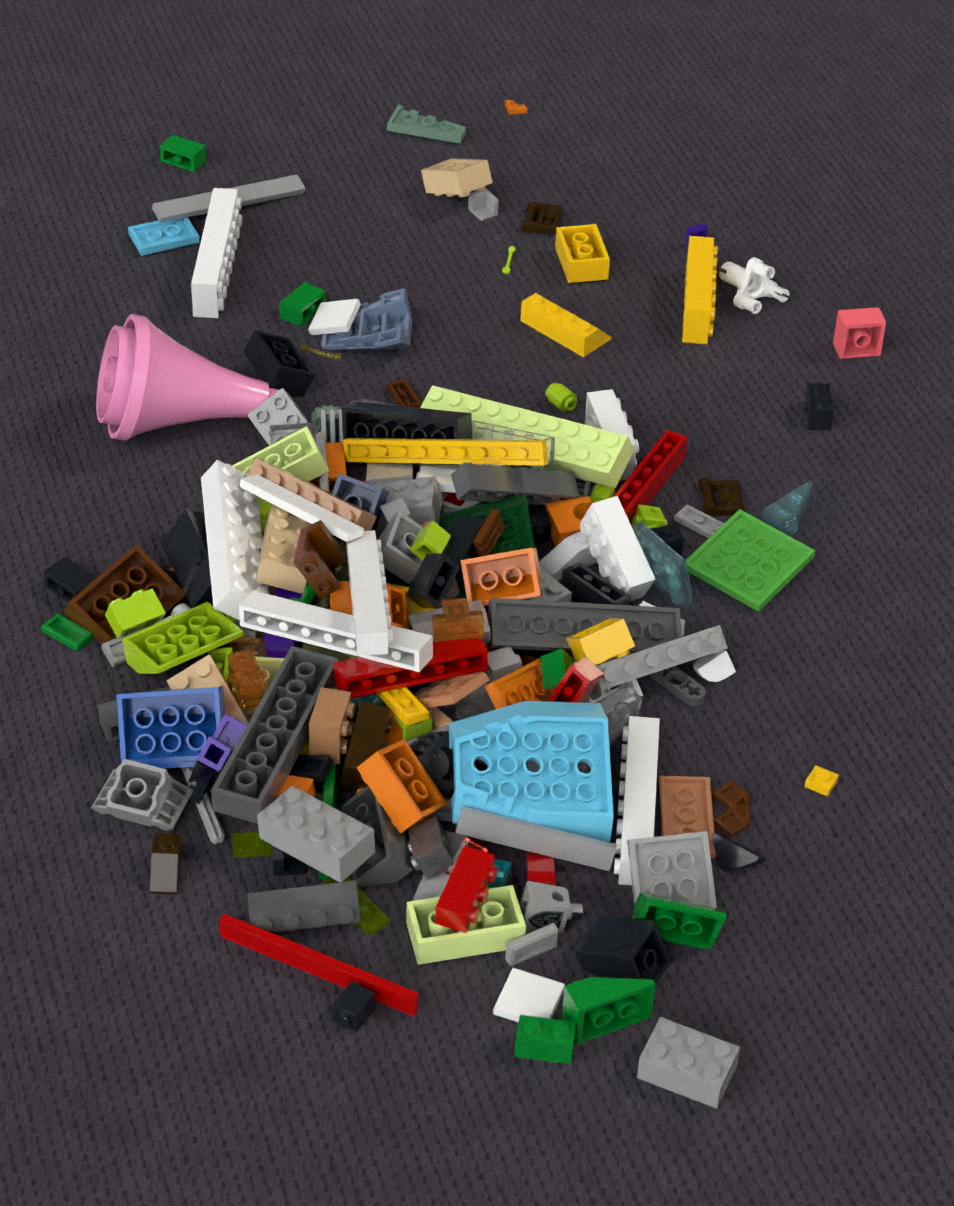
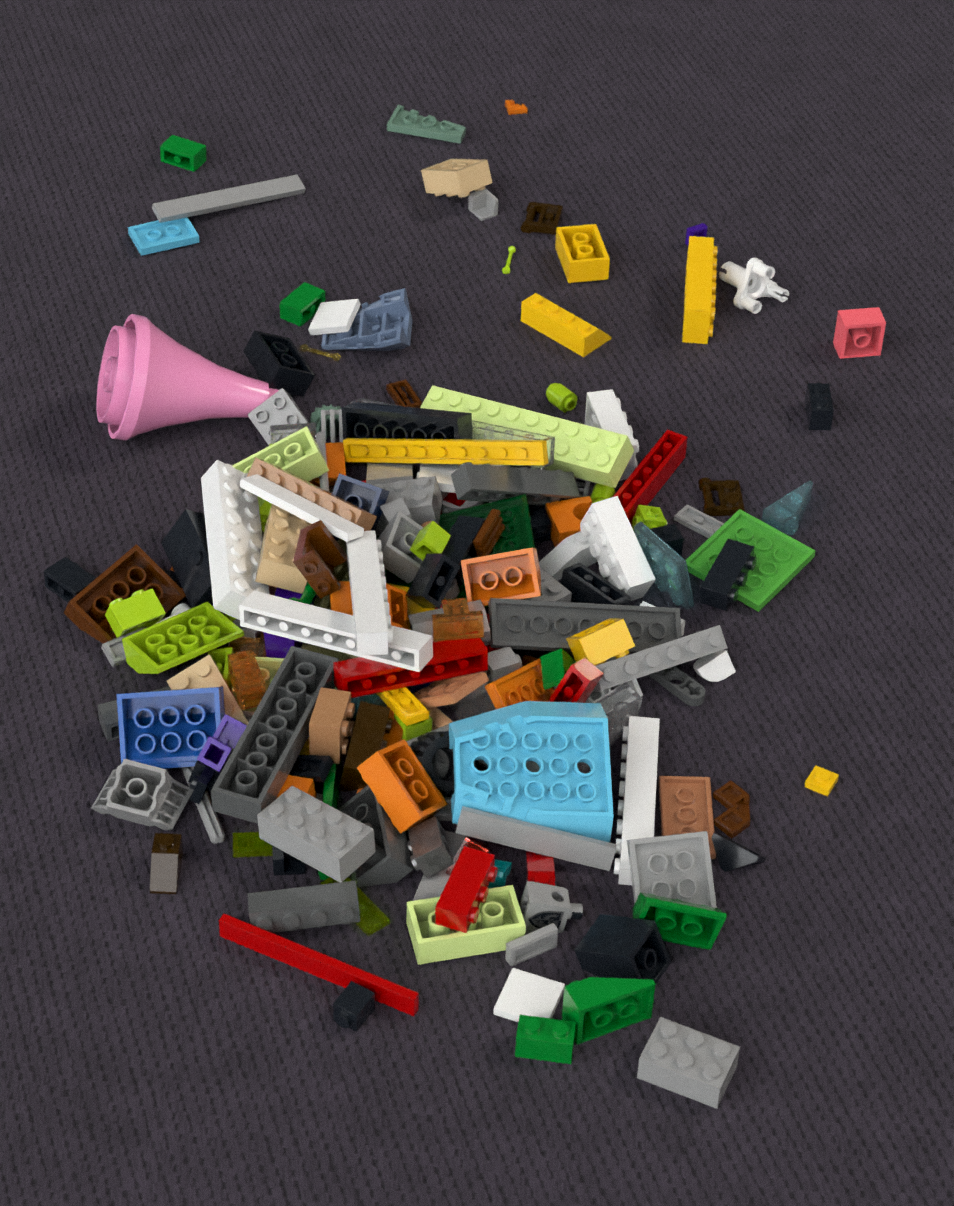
green tile [41,613,94,652] -> none
white brick [191,188,242,318] -> none
none -> black brick [700,539,757,611]

